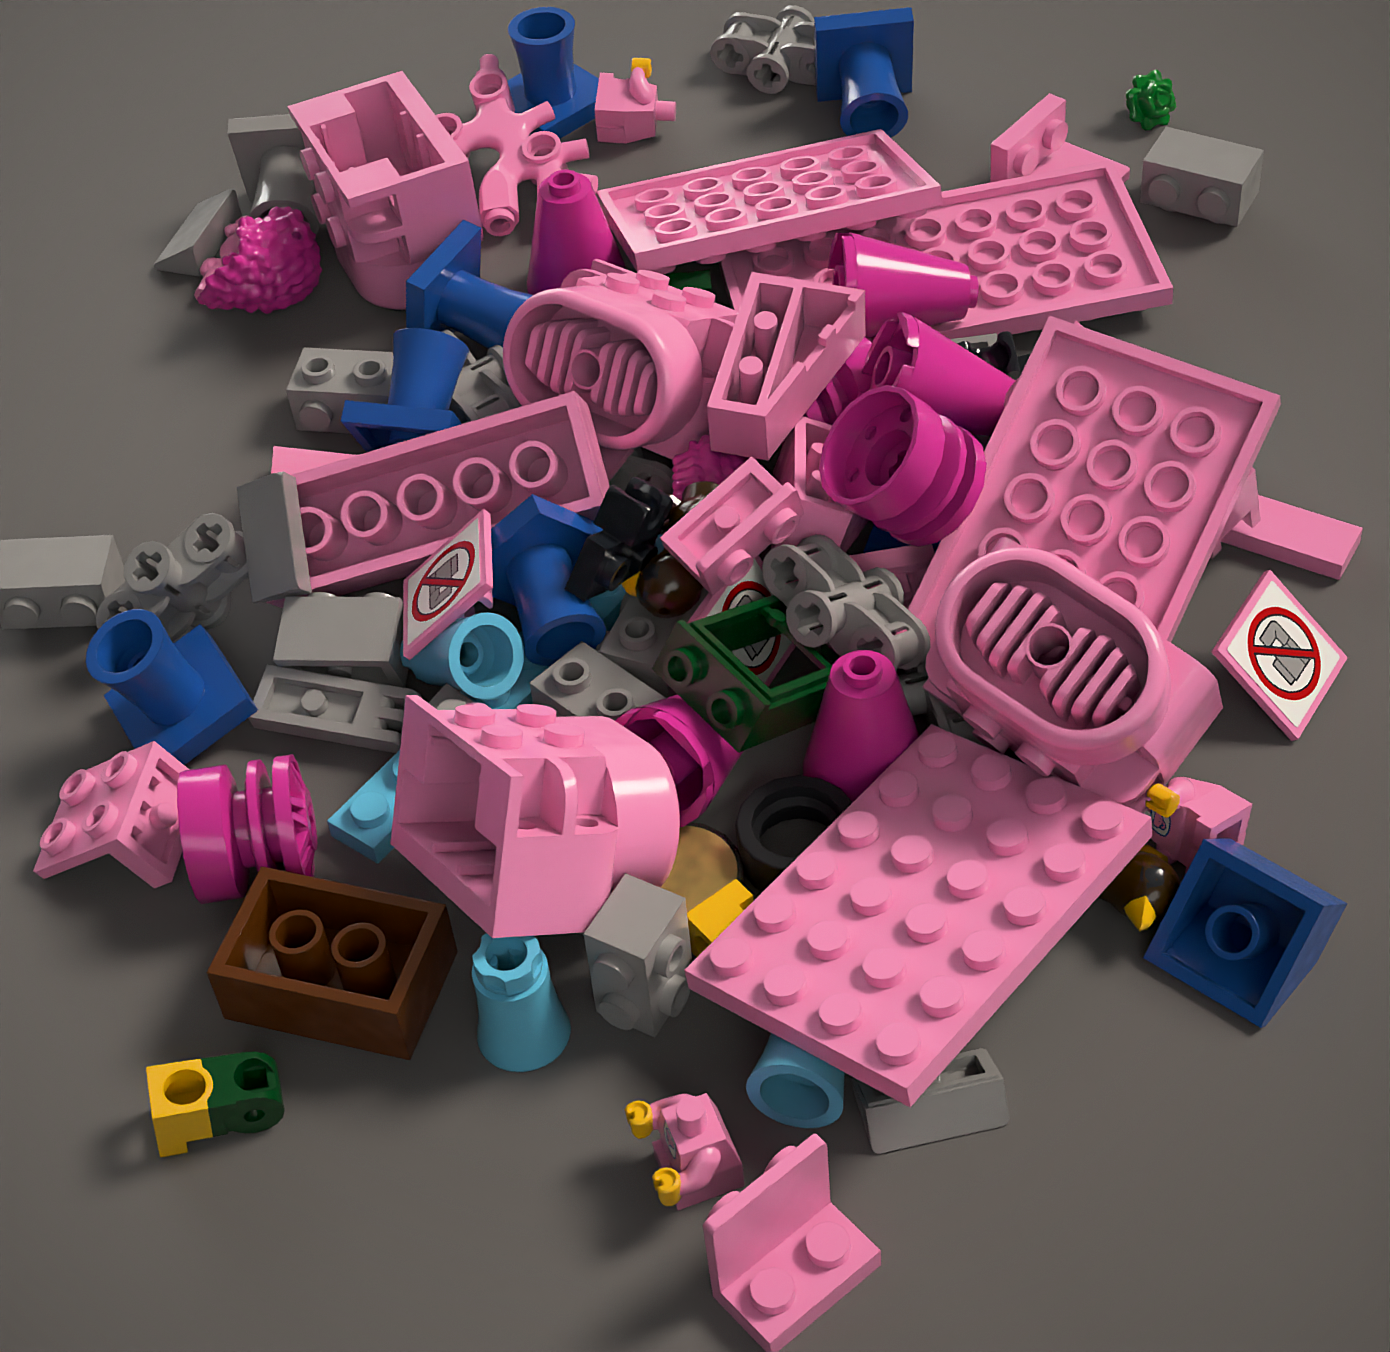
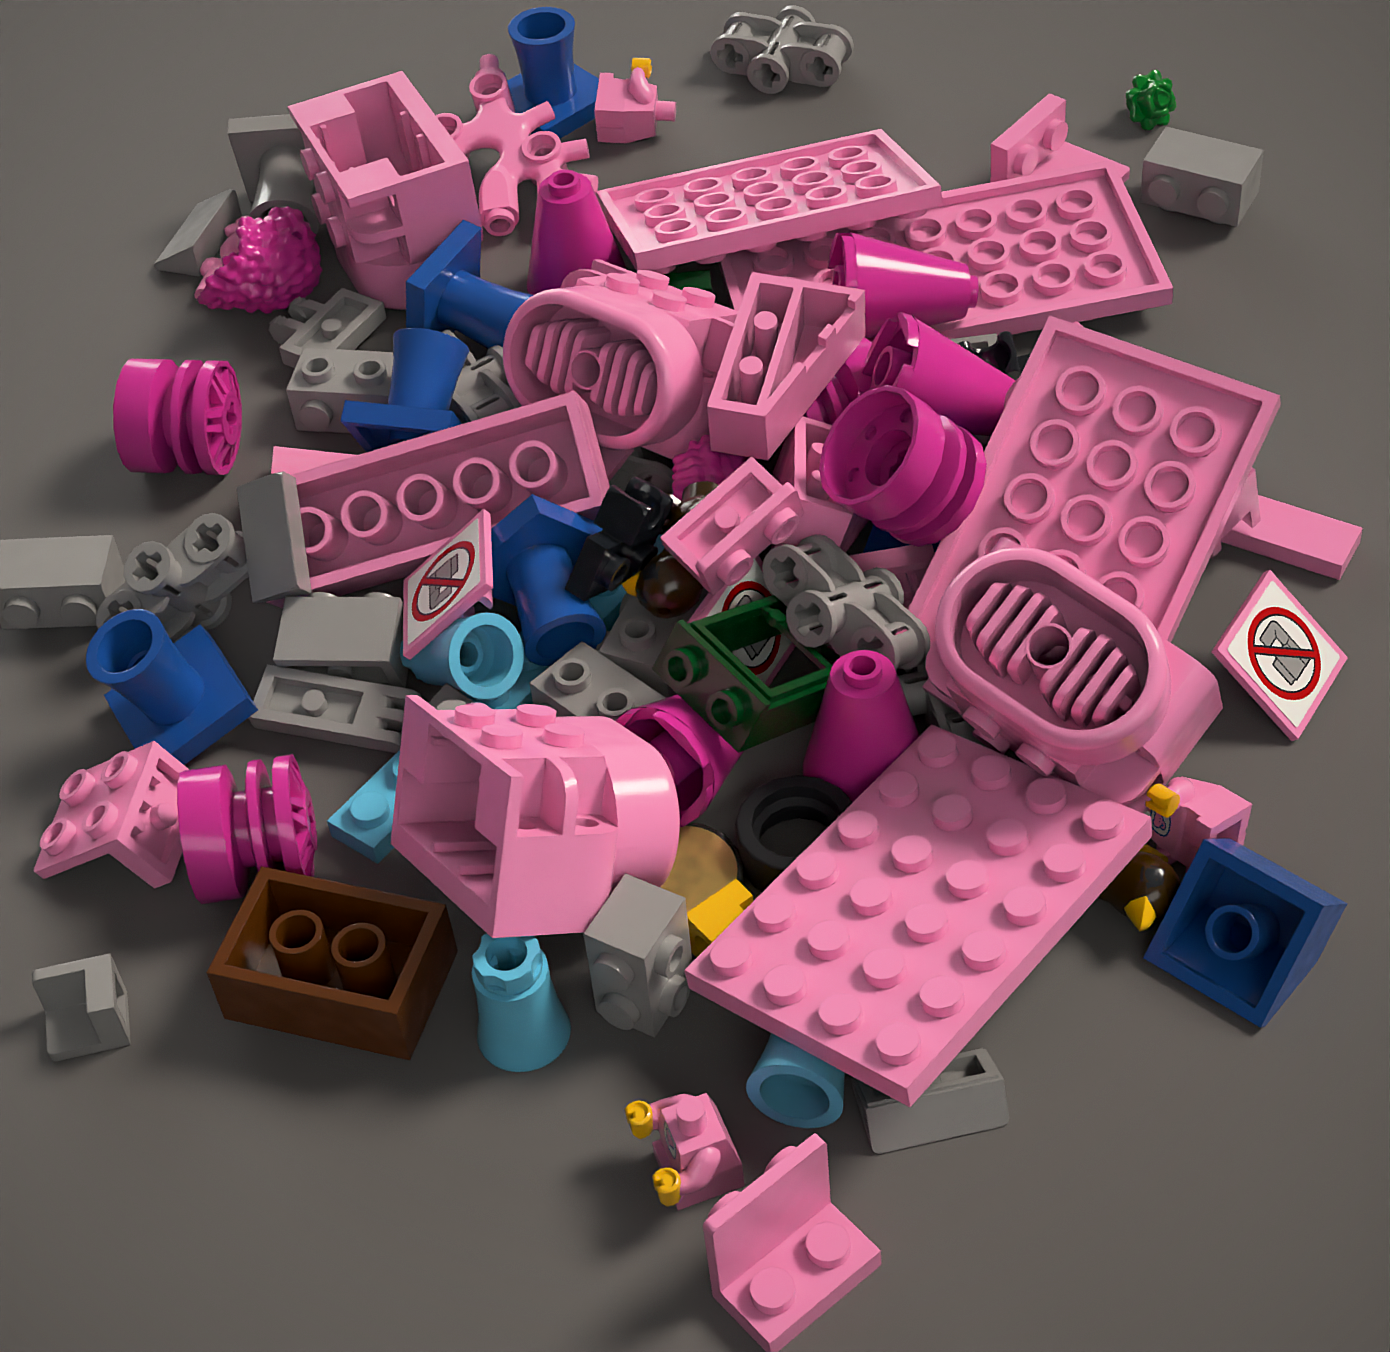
leg [146,1052,285,1158] -> none
blue plant [814,7,914,138] -> none
none -> light grey panel [32,953,131,1061]
none -> dark pink wheel [113,359,242,475]
none -> light grey hinge [268,288,387,368]

